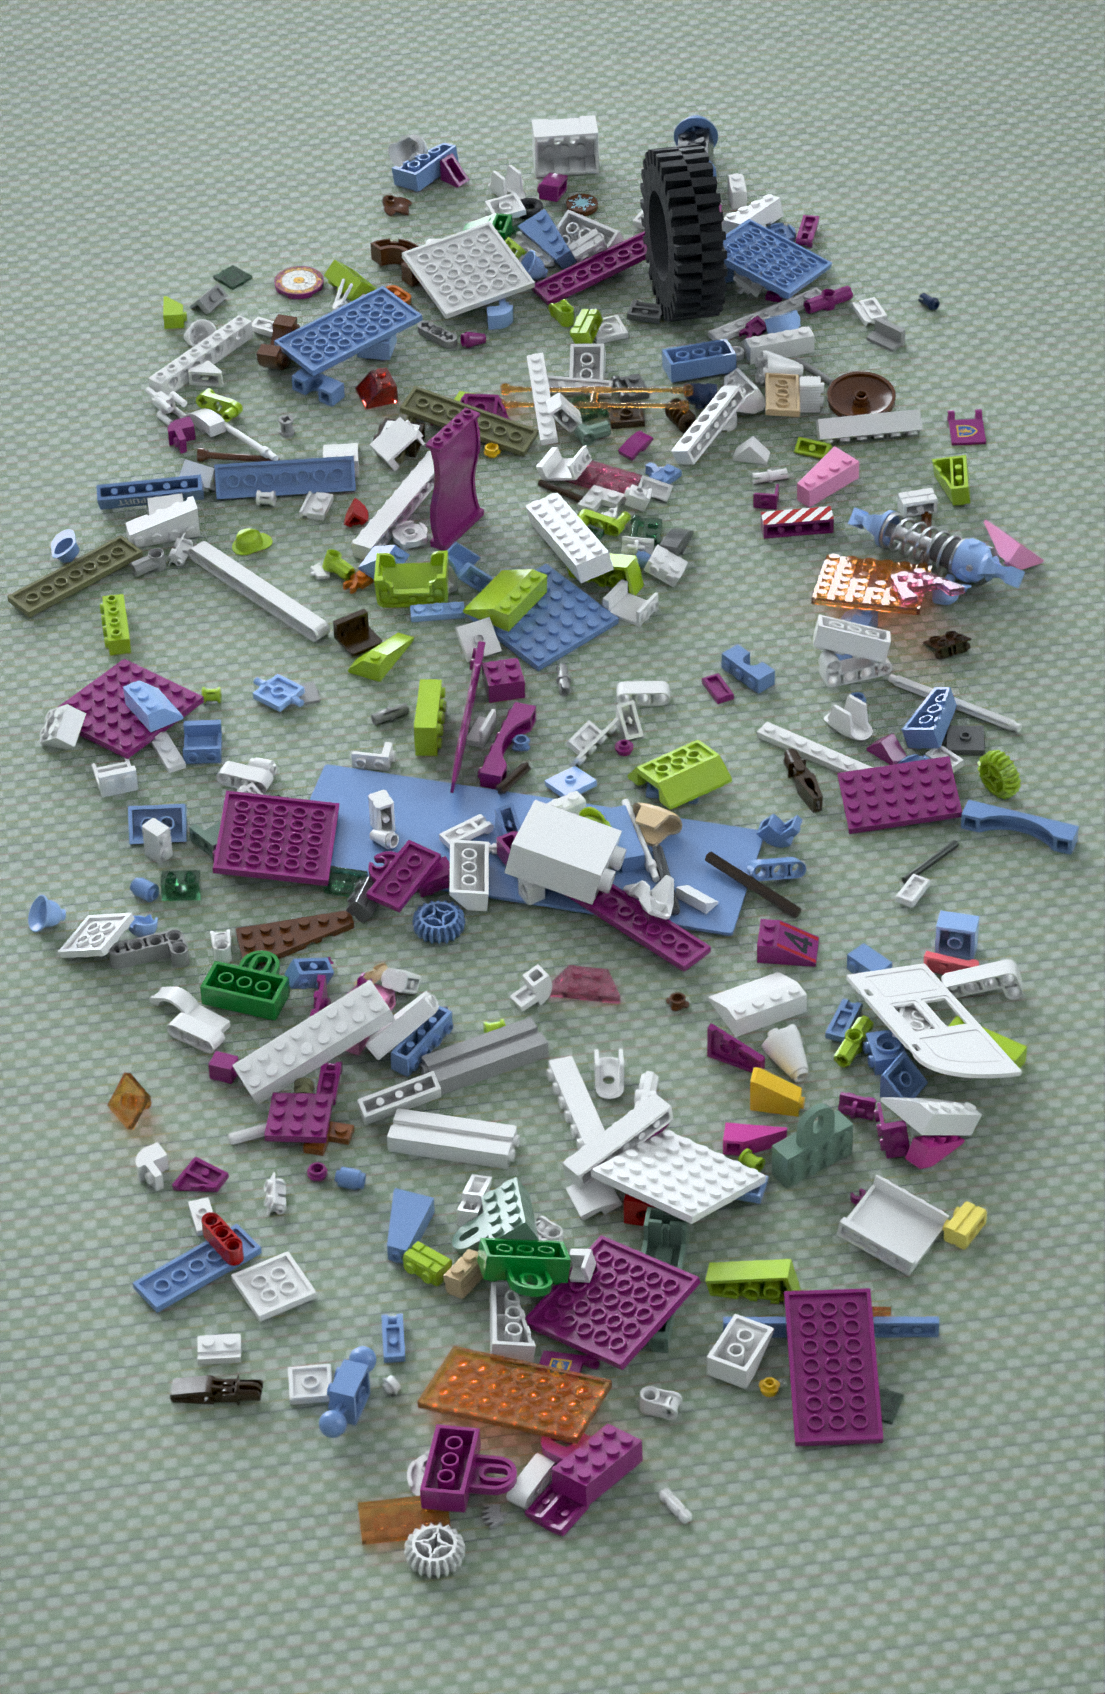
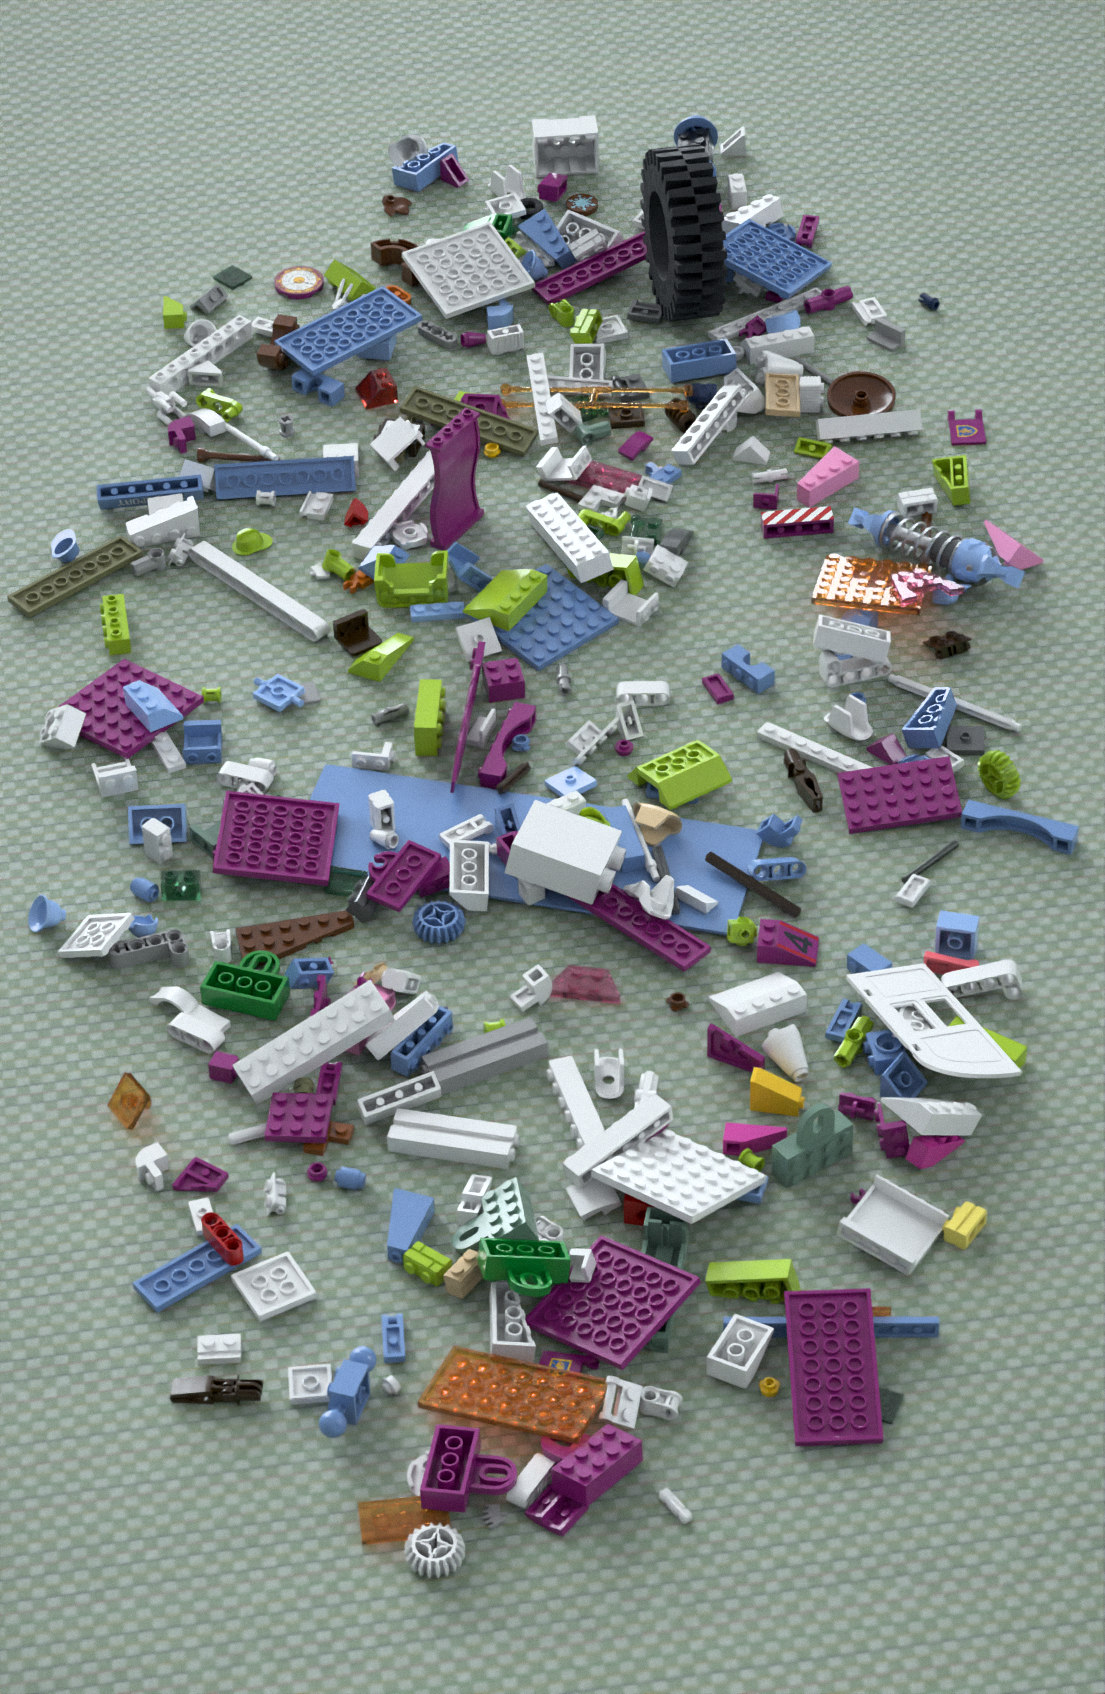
none -> white brick [487,324,524,355]
none -> white plate [599,1376,643,1429]
none -> white slope [721,126,746,156]
none -> lime brick [726,917,757,946]

